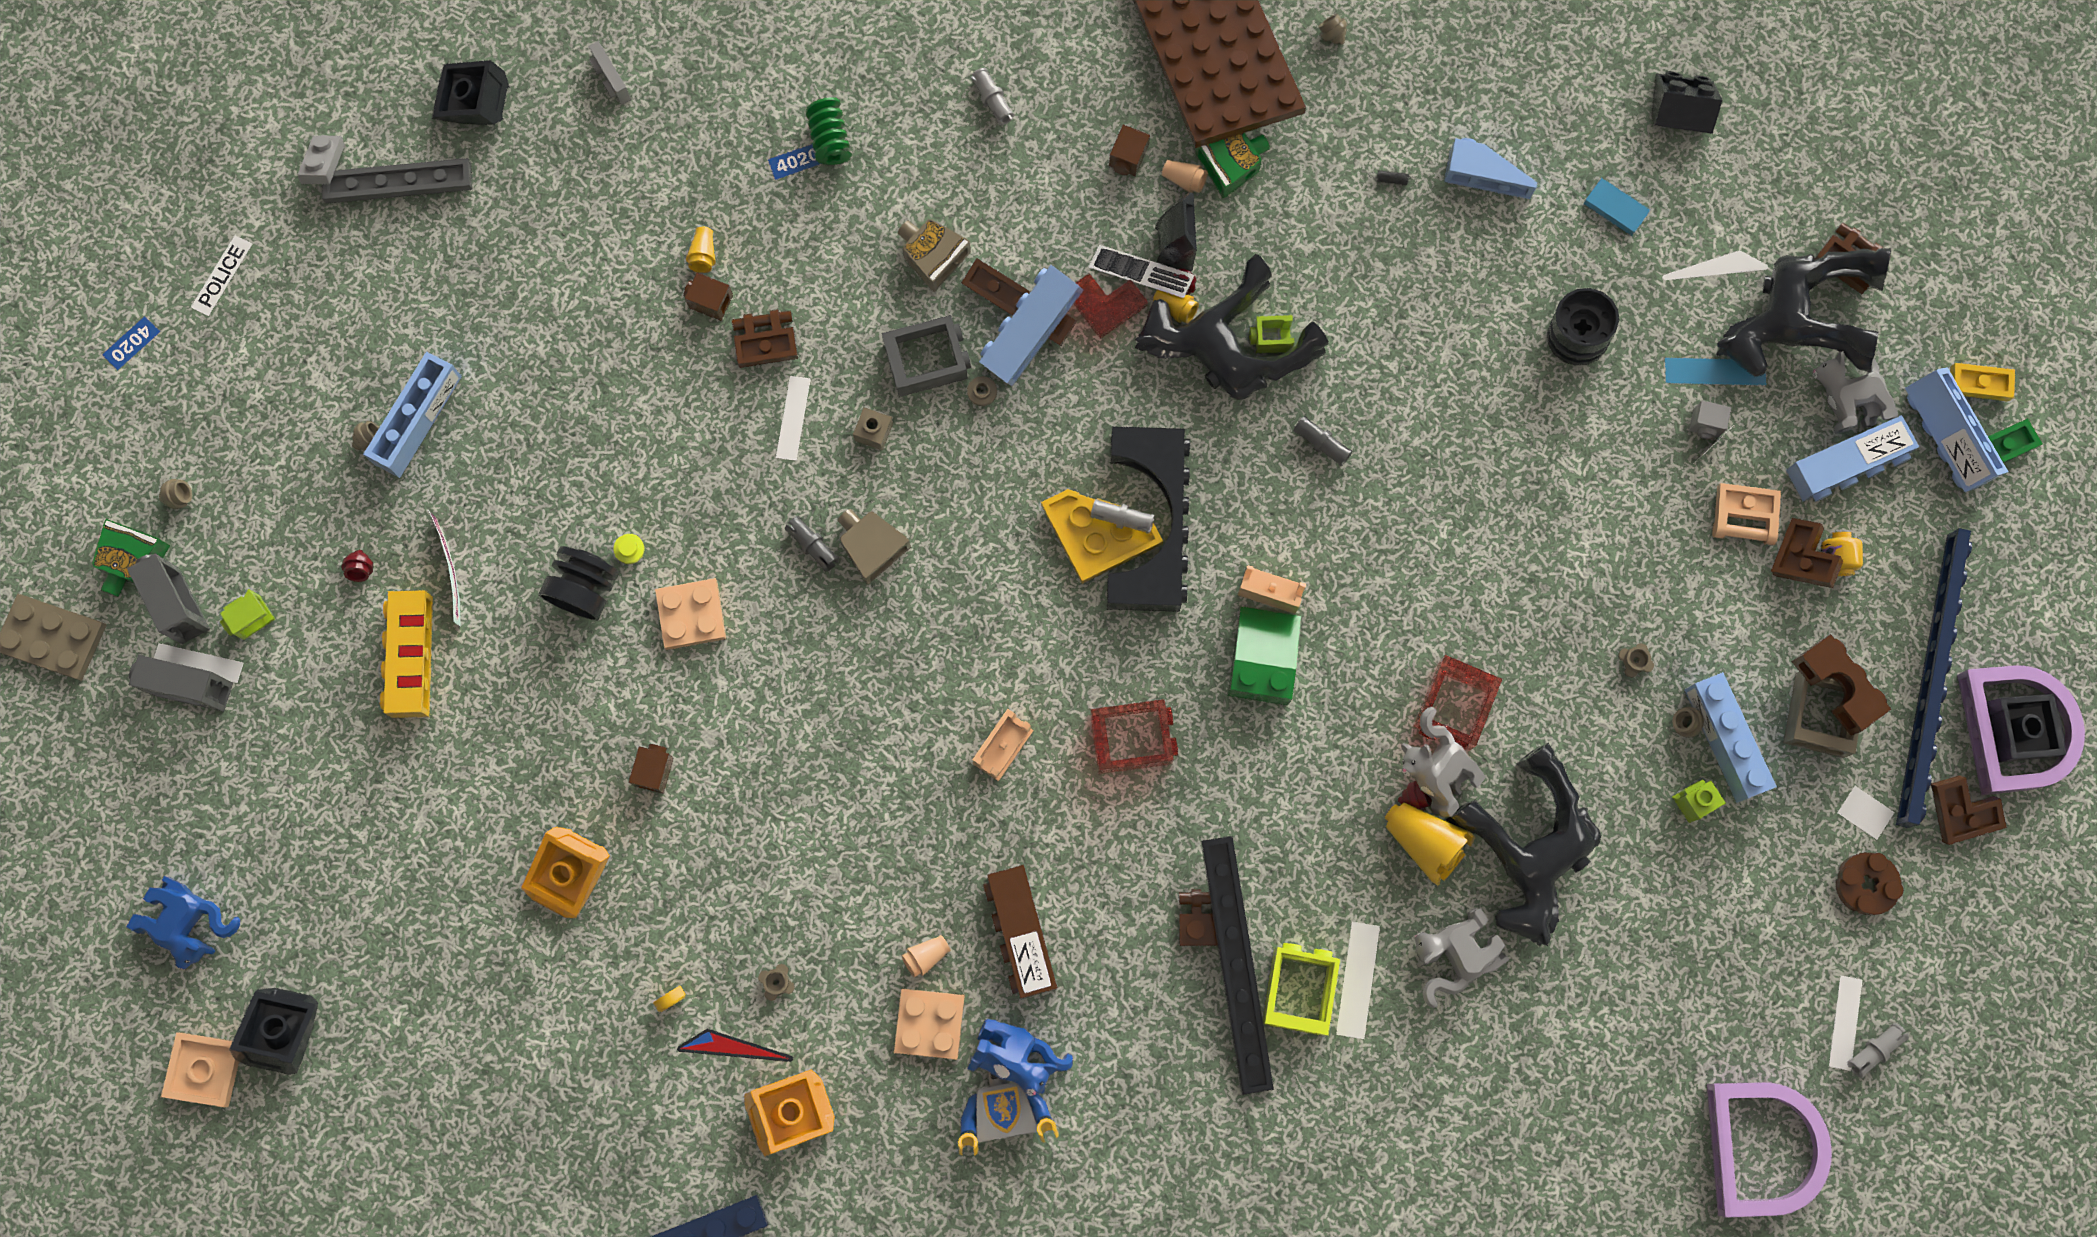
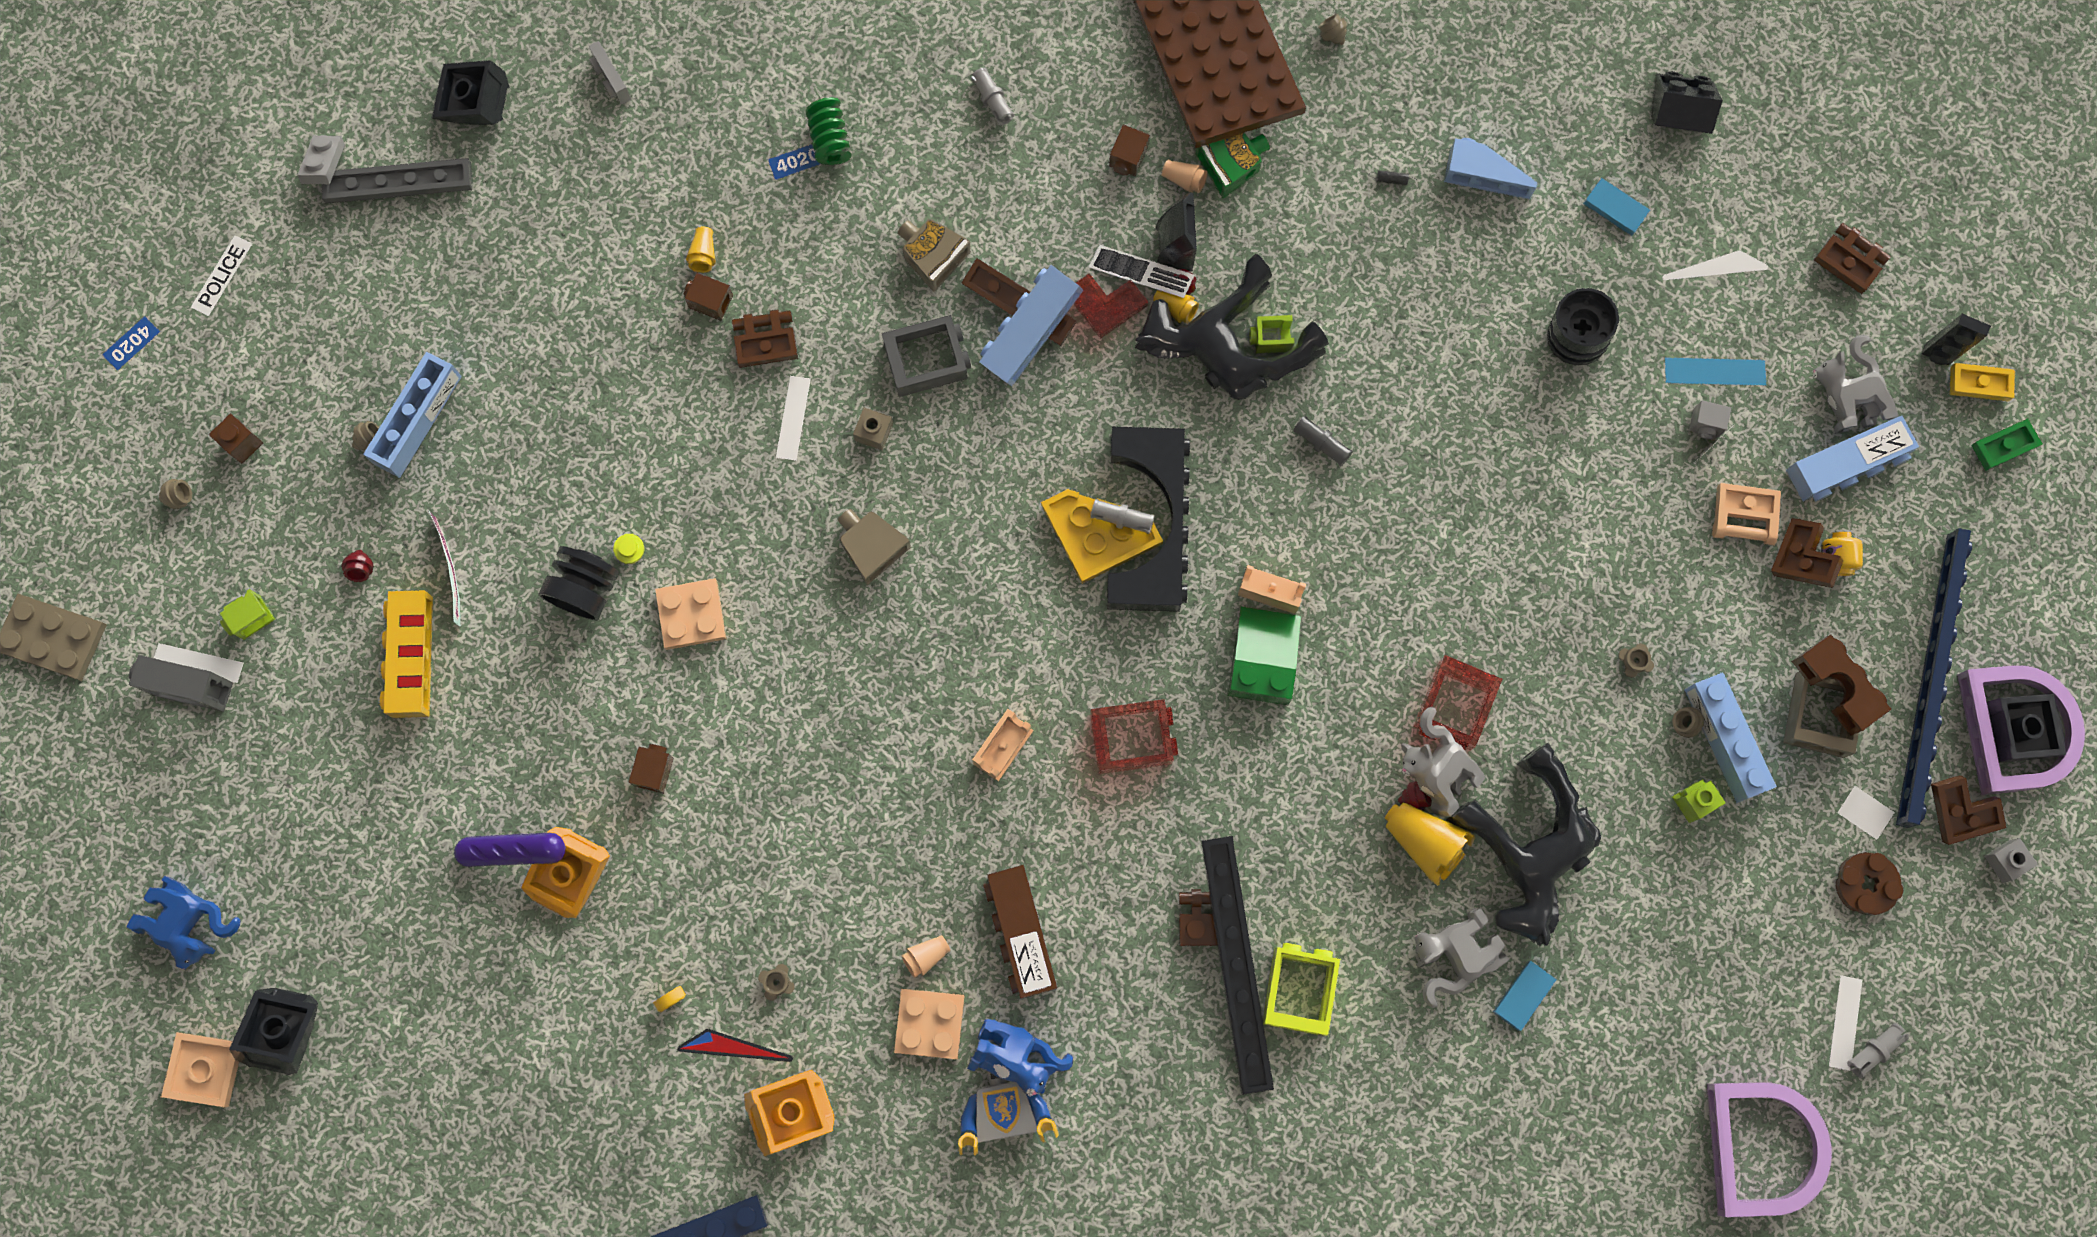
torso [92,519,170,597] -> none
dark grey window [127,554,210,644] -> none
dark grey pin [785,516,840,572] -> none
dark tan plate [967,376,997,406] -> none
white sticker [1336,922,1380,1039] -> none
black animal [1716,248,1891,377] -> none
light blue brick [1905,367,2008,492] -> none
none -> reddish brown brick [208,413,263,464]
none -> dark purple piece [454,832,565,867]
none -> dark azure tile [1493,960,1556,1031]
none -> black plate [1921,313,1991,366]
none -> light grey plate [1984,838,2038,883]

